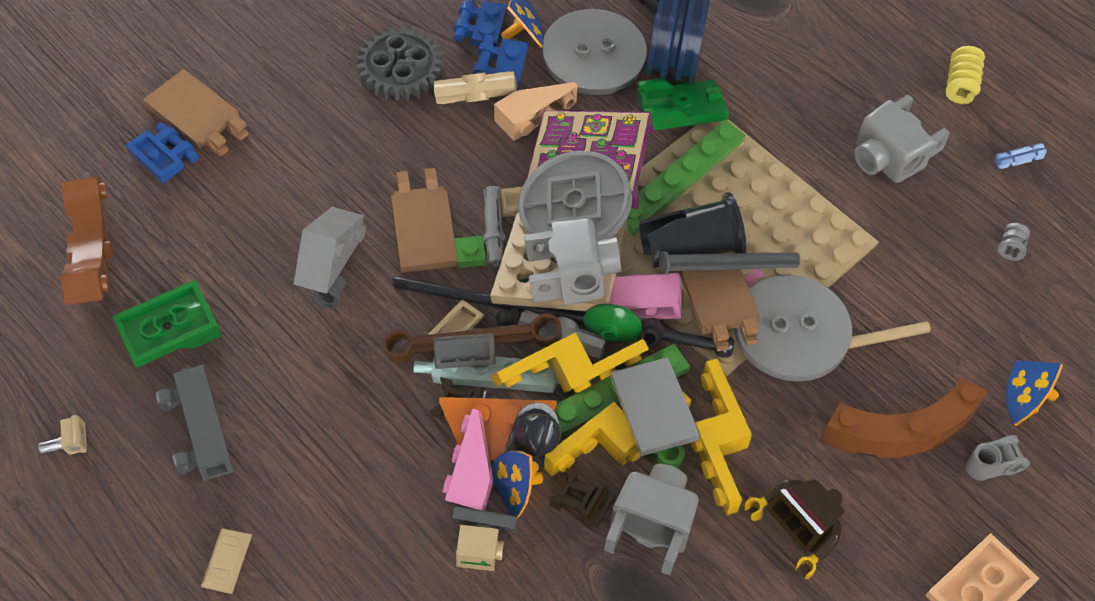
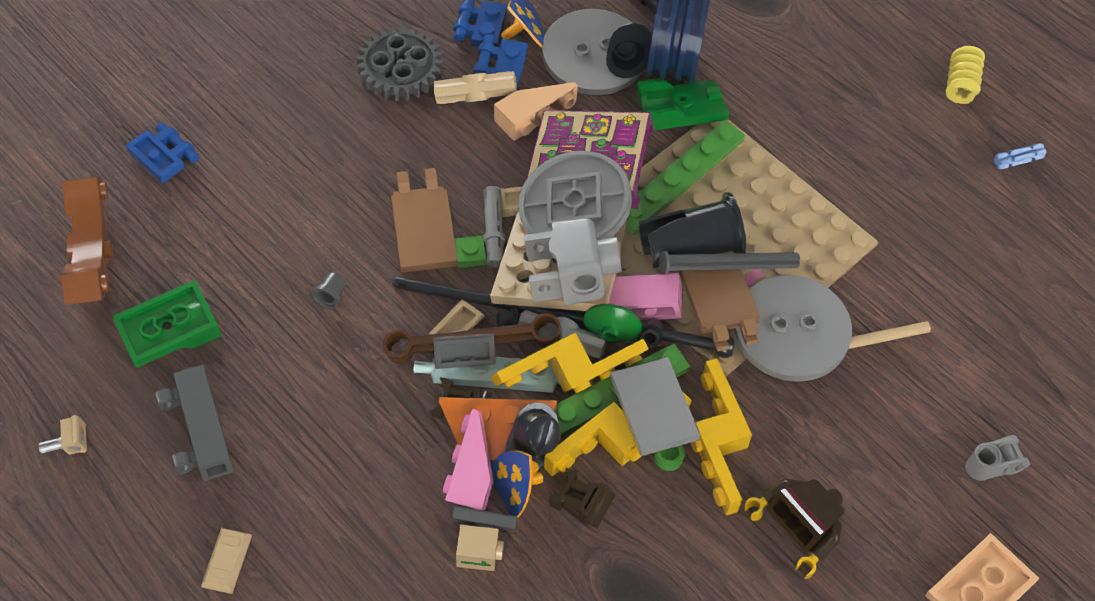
medium nougat tile [143,69,249,157] -> none
light grey wedge [294,207,366,294] -> none
light grey piece [604,464,699,575] -> none
dark orange brick [821,377,988,458] -> none
light grey piece [854,95,950,183] -> none
light grey bush [997,223,1030,261] -> none
blue shield [1006,360,1063,426] -> none
none -> black piece [606,23,652,78]

